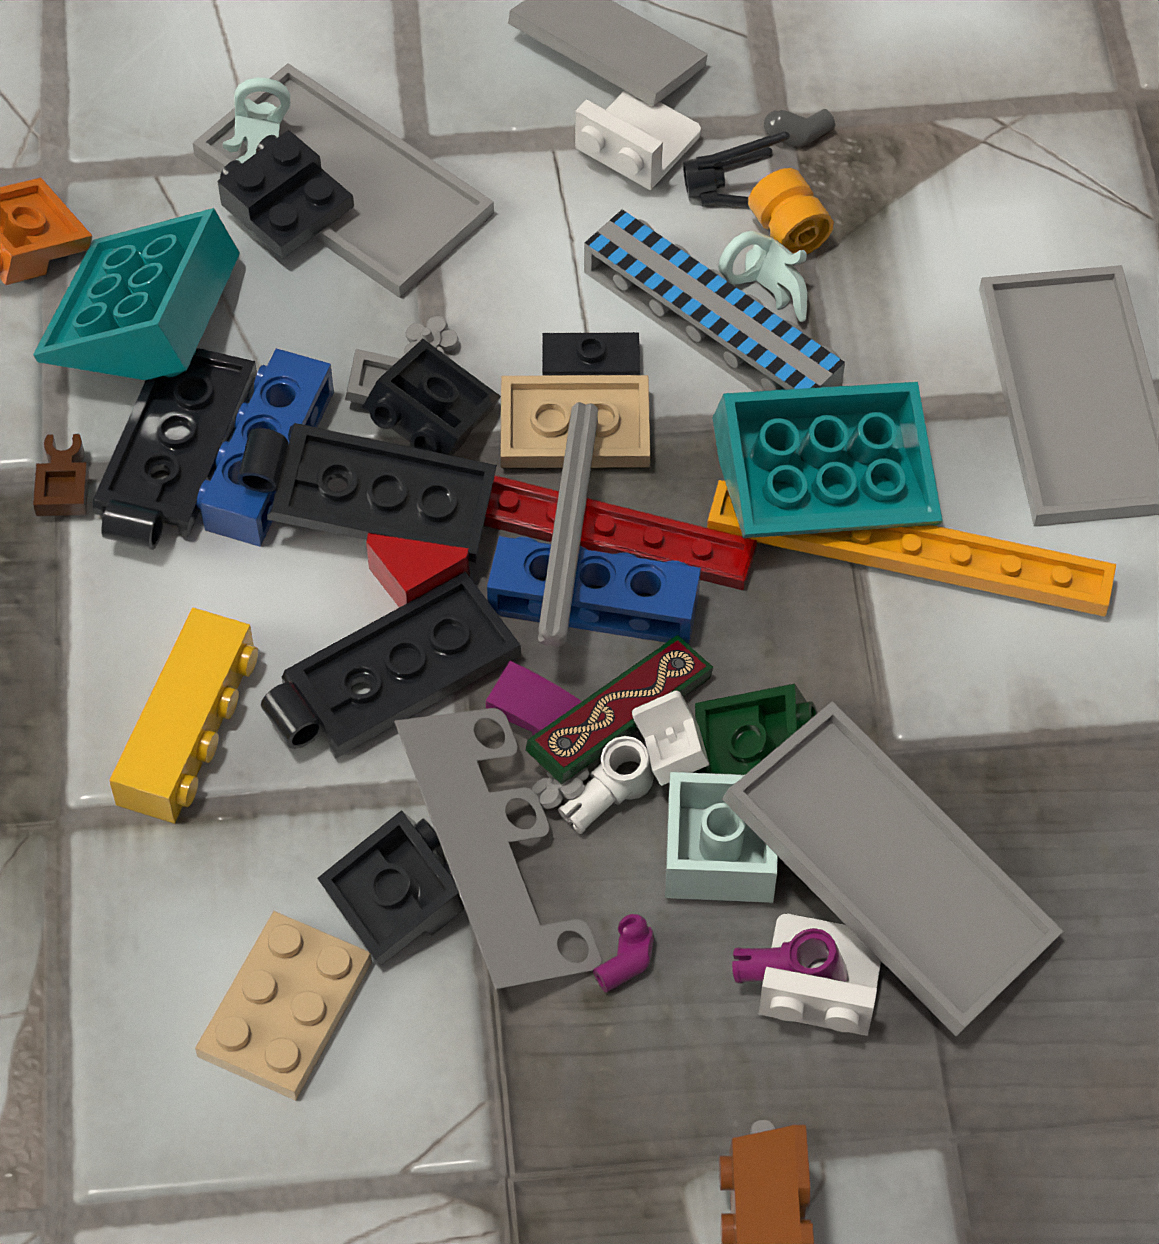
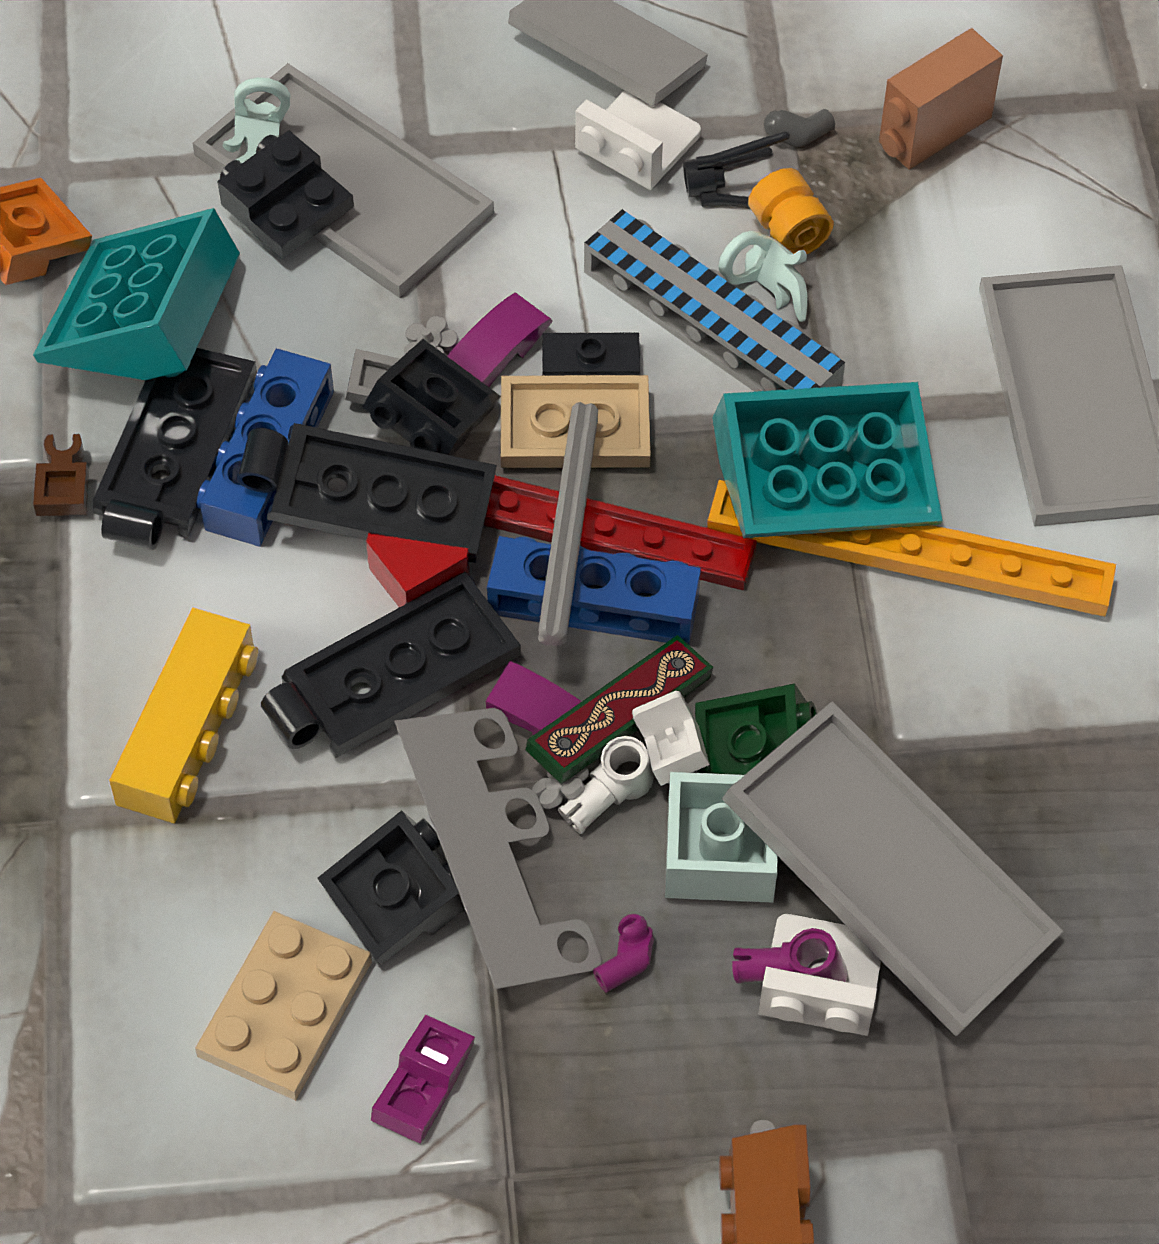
none -> magenta slope [371,1014,475,1144]
none -> magenta slope [447,292,553,387]
none -> nougat brick [879,28,1003,170]

